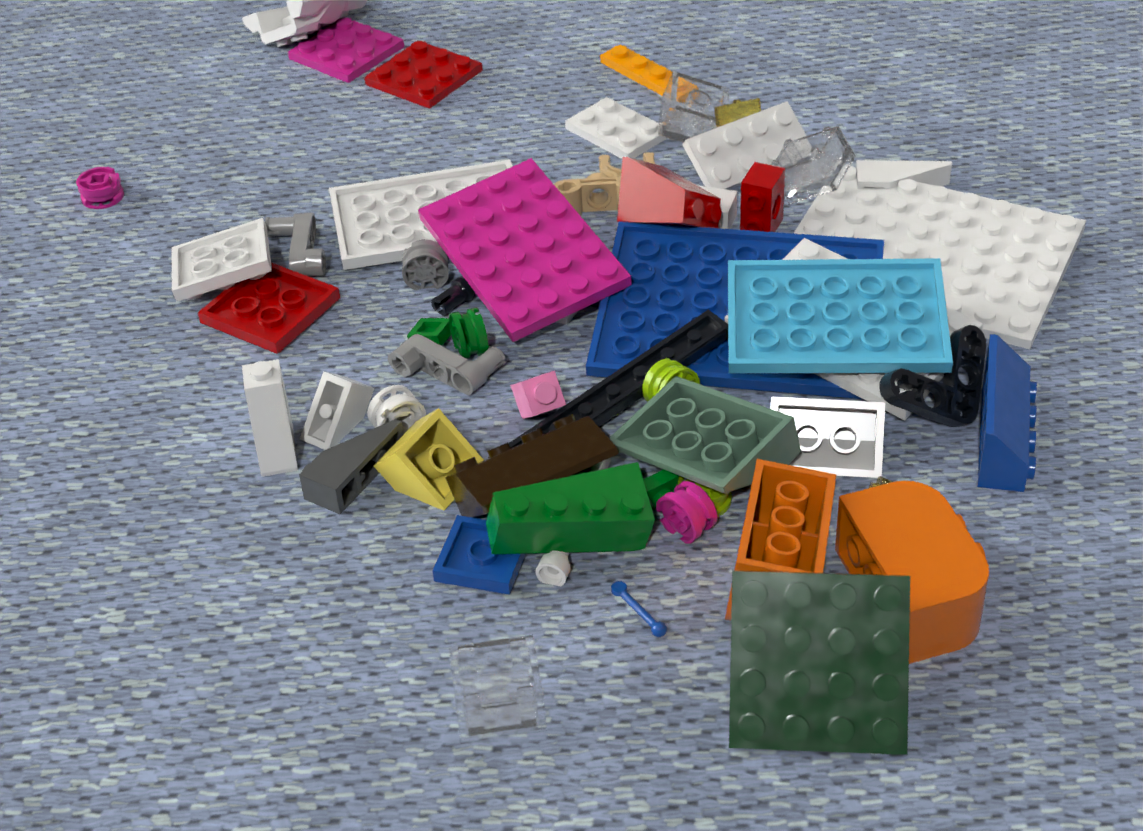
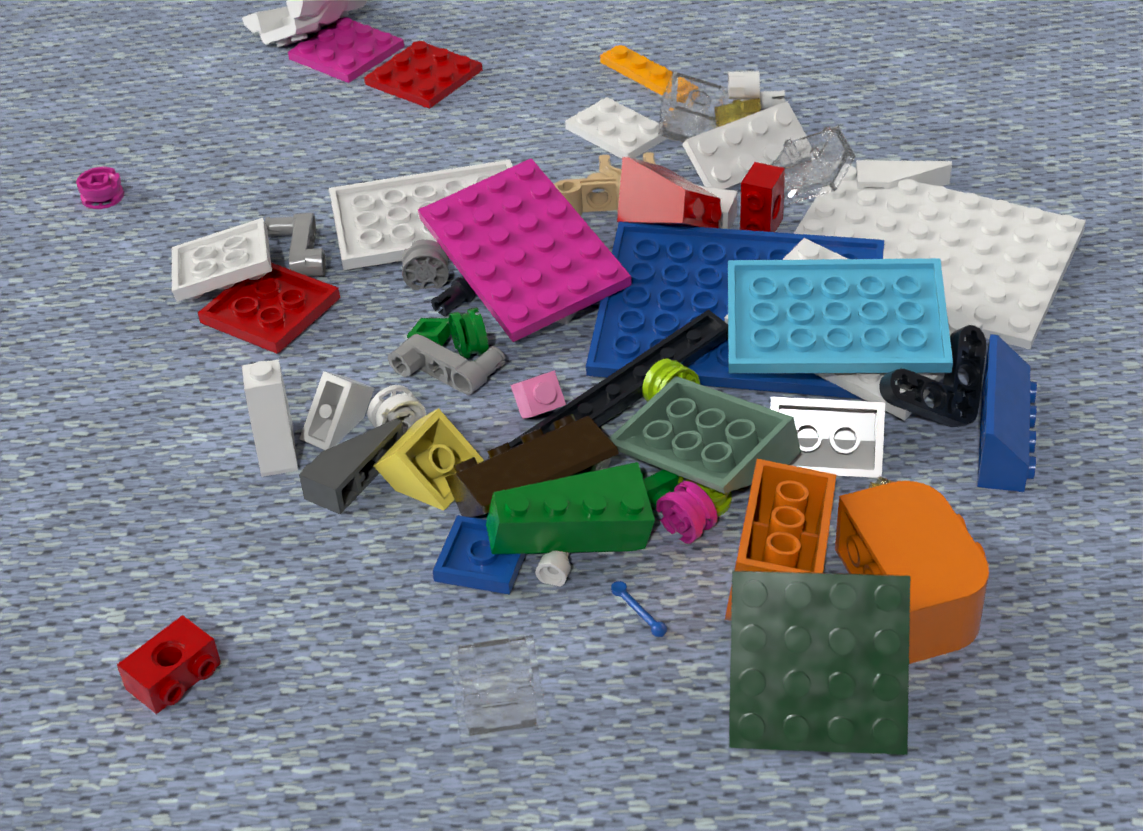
none -> red brick [117,615,221,714]
none -> white beam [728,71,785,113]

